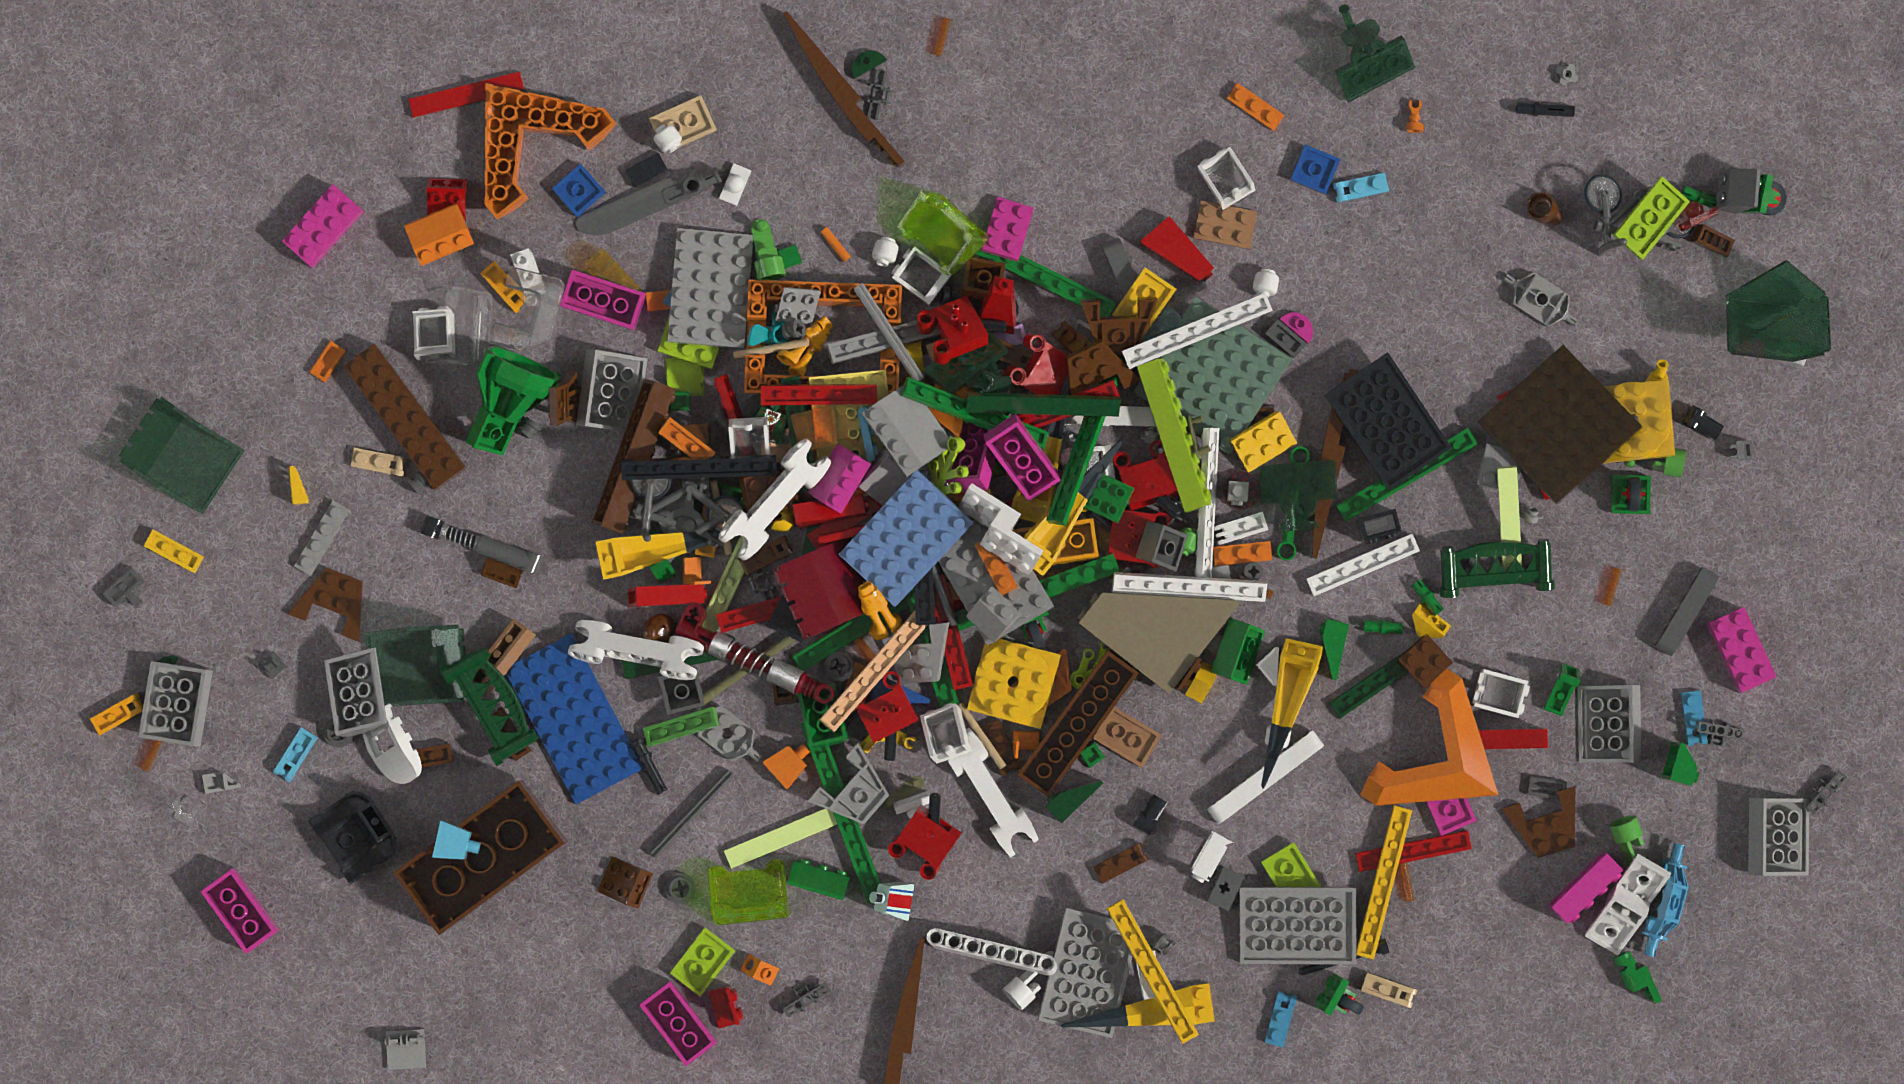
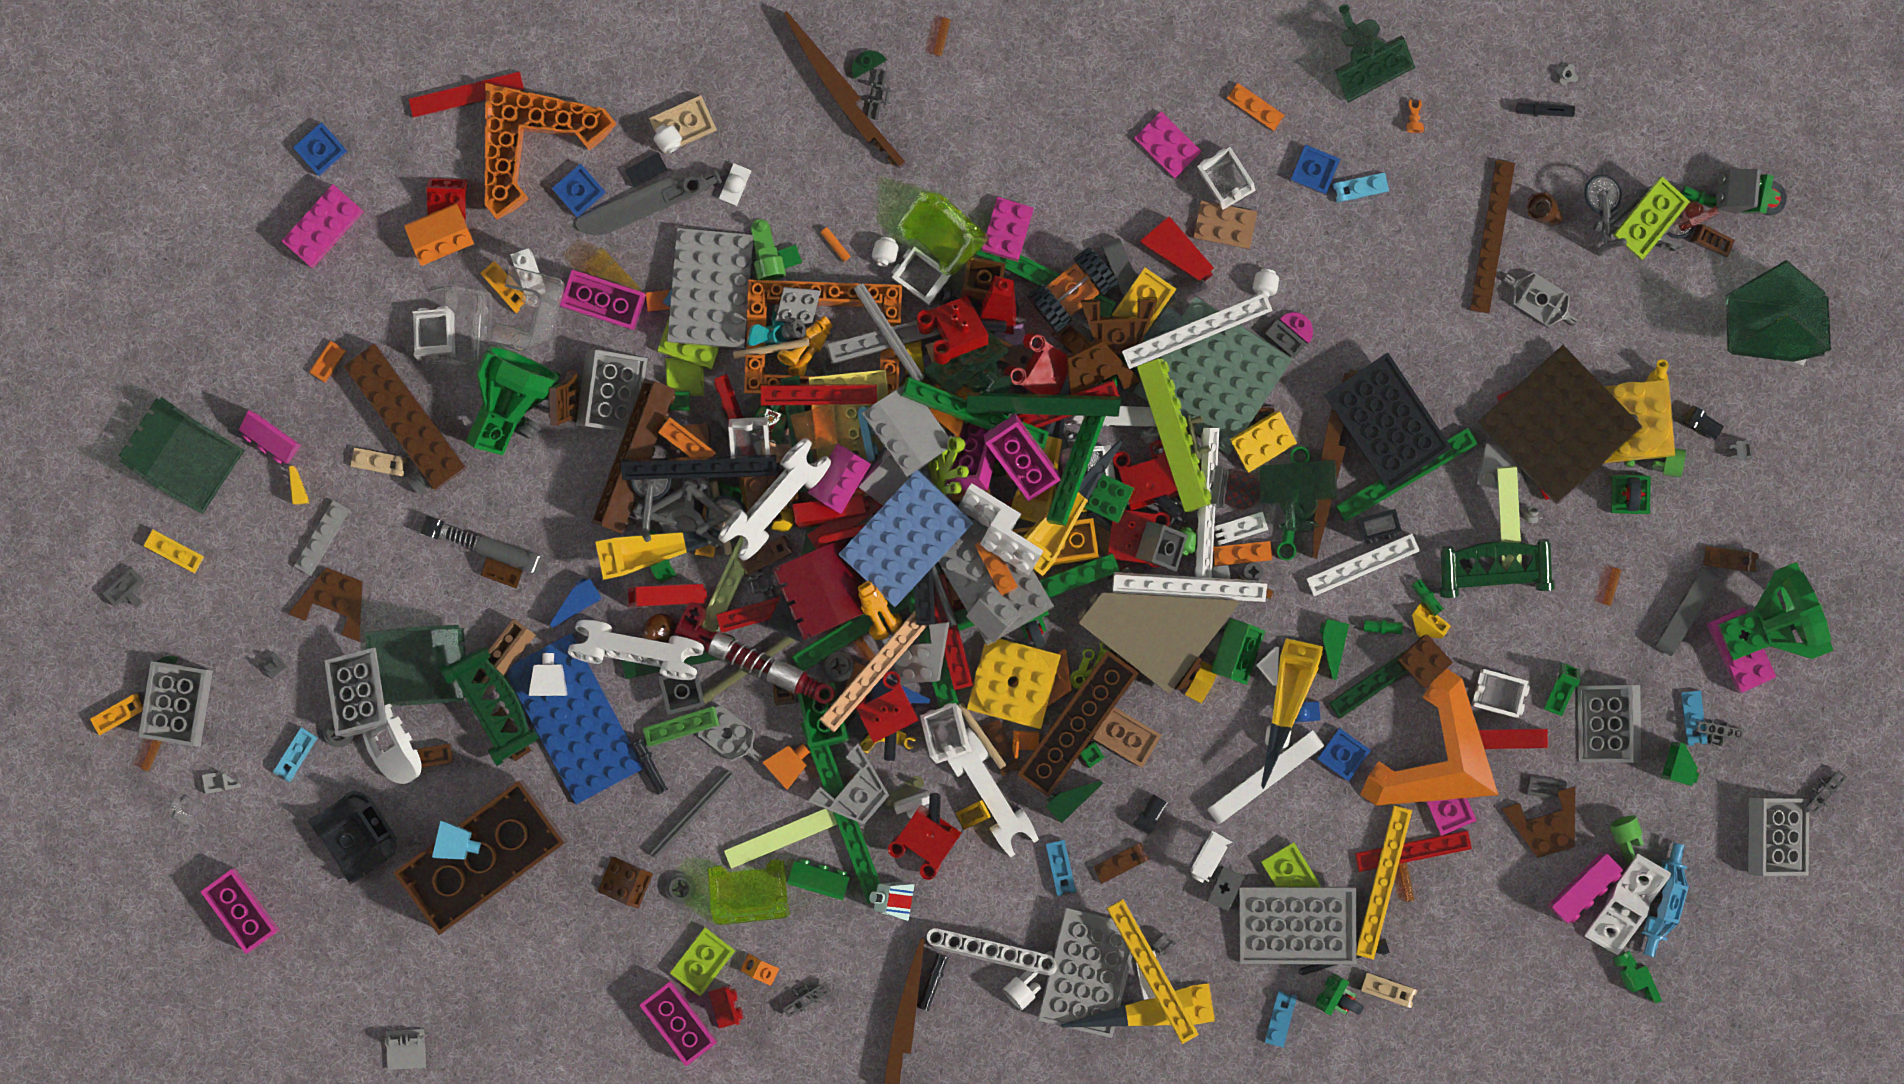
orange bracket [682,557,711,585] -> none
light grey brick [1227,481,1249,506] -> none
none -> dark pink slope [239,410,301,465]
none -> blue plate [293,122,348,176]
none -> white torso [529,653,567,696]
none -> blue slope [550,577,603,628]
none -> black pin [917,953,949,1011]
none -> yellow slope [956,799,991,830]
none -> plate [1027,246,1119,333]
none -> dark azure plate [1046,840,1076,896]
none -> dark pink plate [1134,111,1202,179]
none -> dark grey tile [1211,466,1229,508]
none -> blue tile [1294,701,1321,723]
none -> blue plate [1317,728,1371,782]
none -> reddish brown plate [1470,160,1515,314]
none -> reddish brown plate [1703,546,1759,572]
none -> green plate [1717,562,1833,660]

